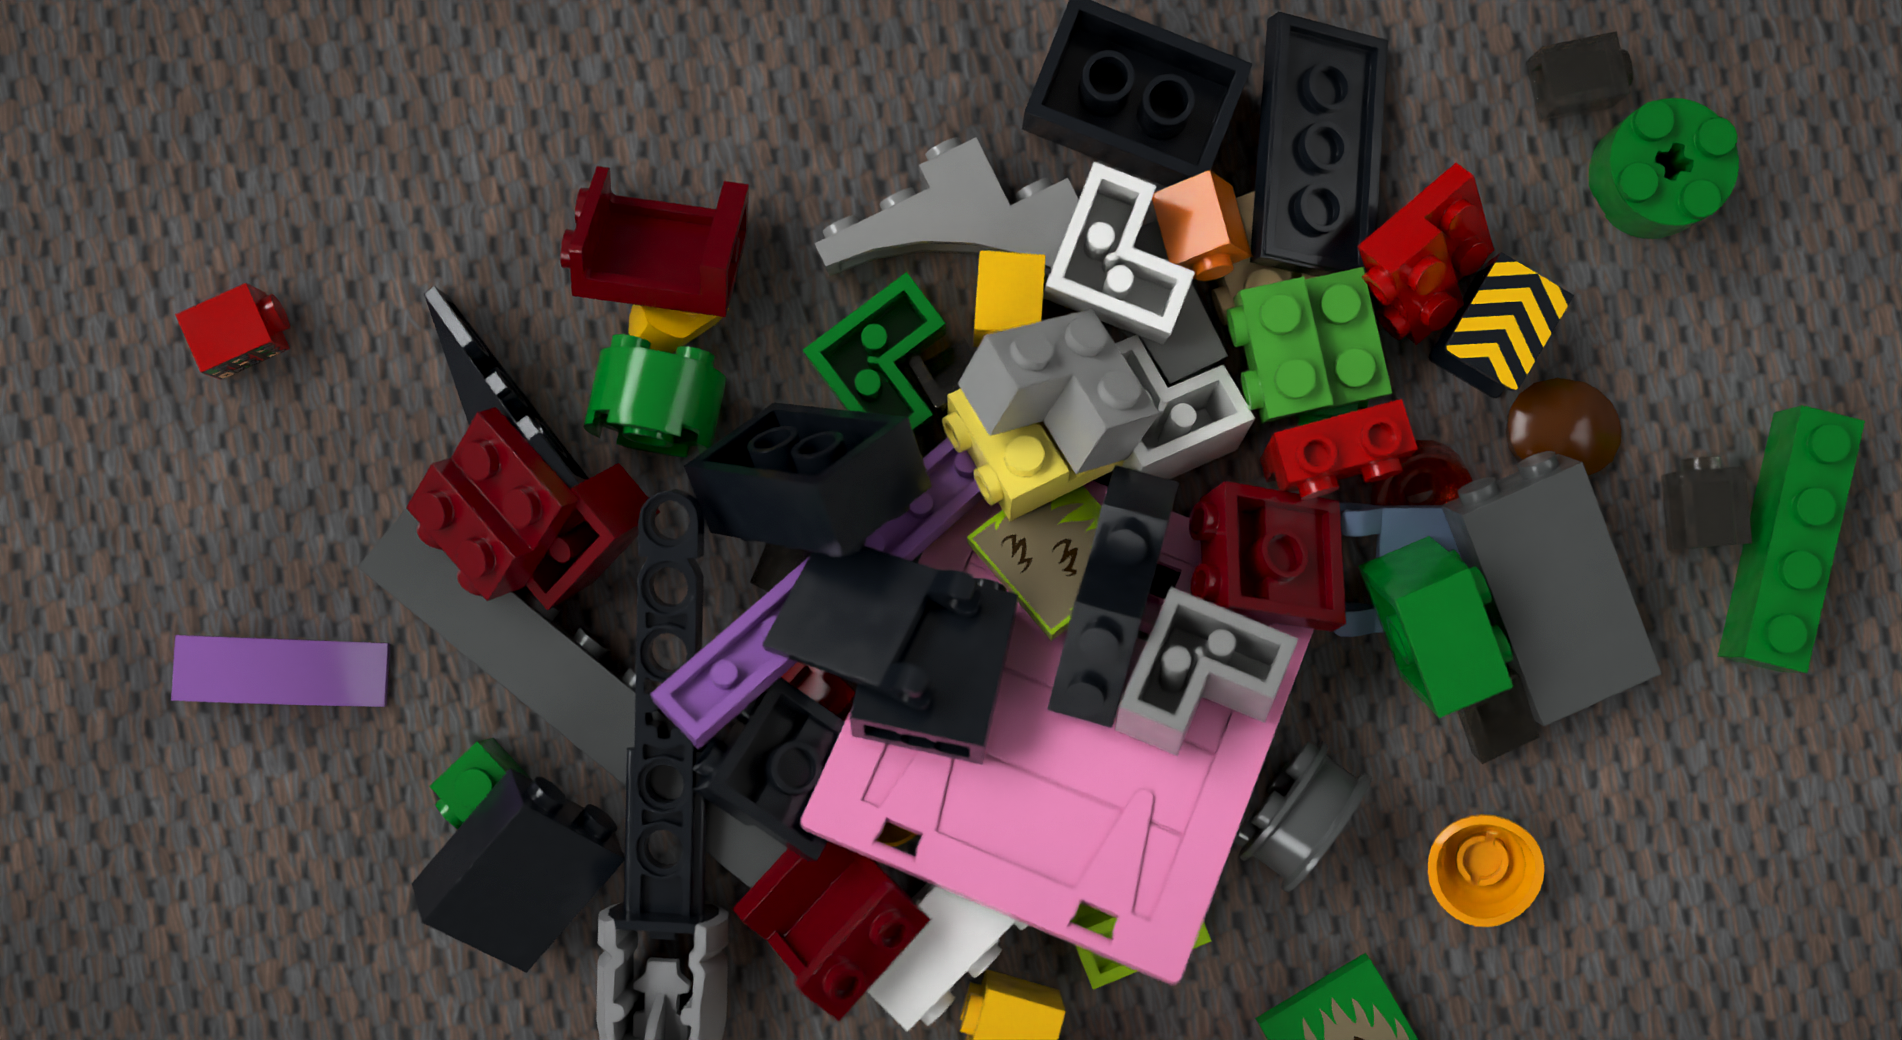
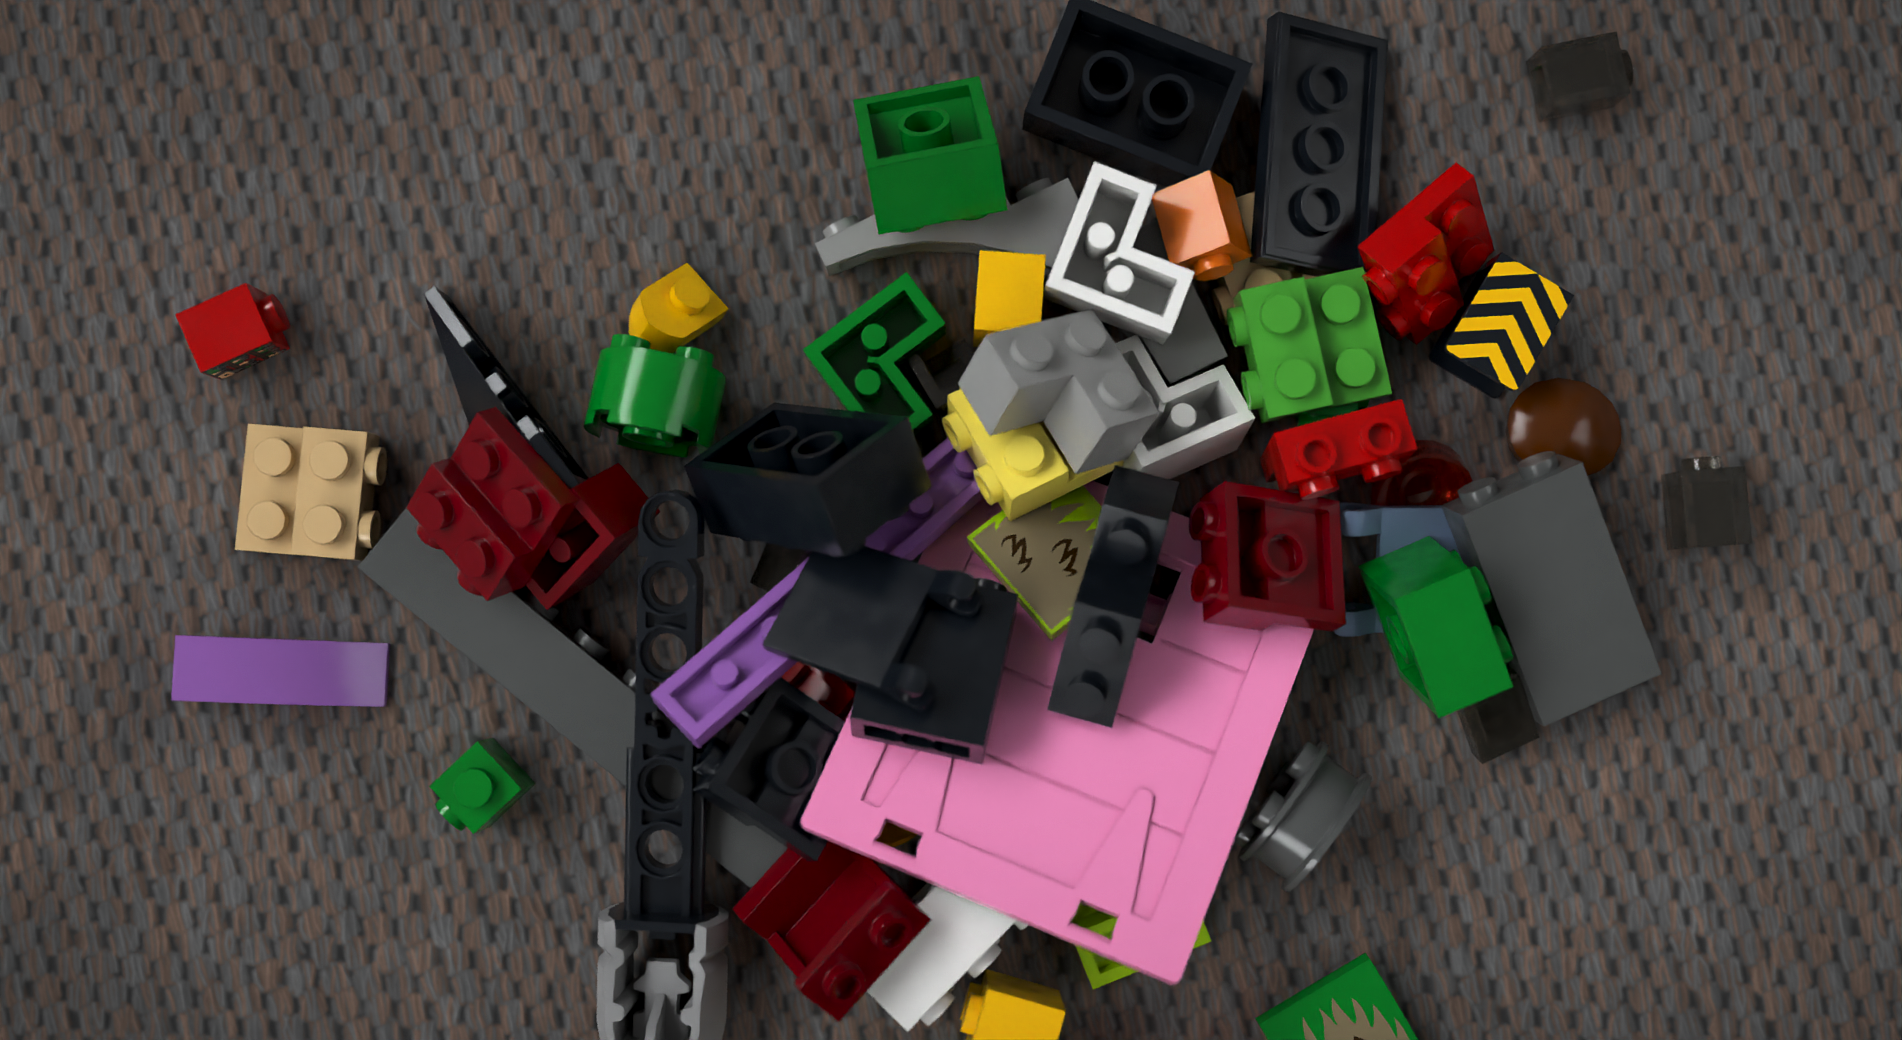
black brick [412,768,625,973] -> none
dark red panel [560,166,749,317] -> none
light grey brick [1115,587,1298,756] -> none
light orange helmet [1428,814,1545,927] -> none
green brick [1588,98,1739,239] -> none
green brick [1717,405,1865,673] -> none
none -> tan plate [235,424,387,561]
none -> green slope [853,76,1008,235]

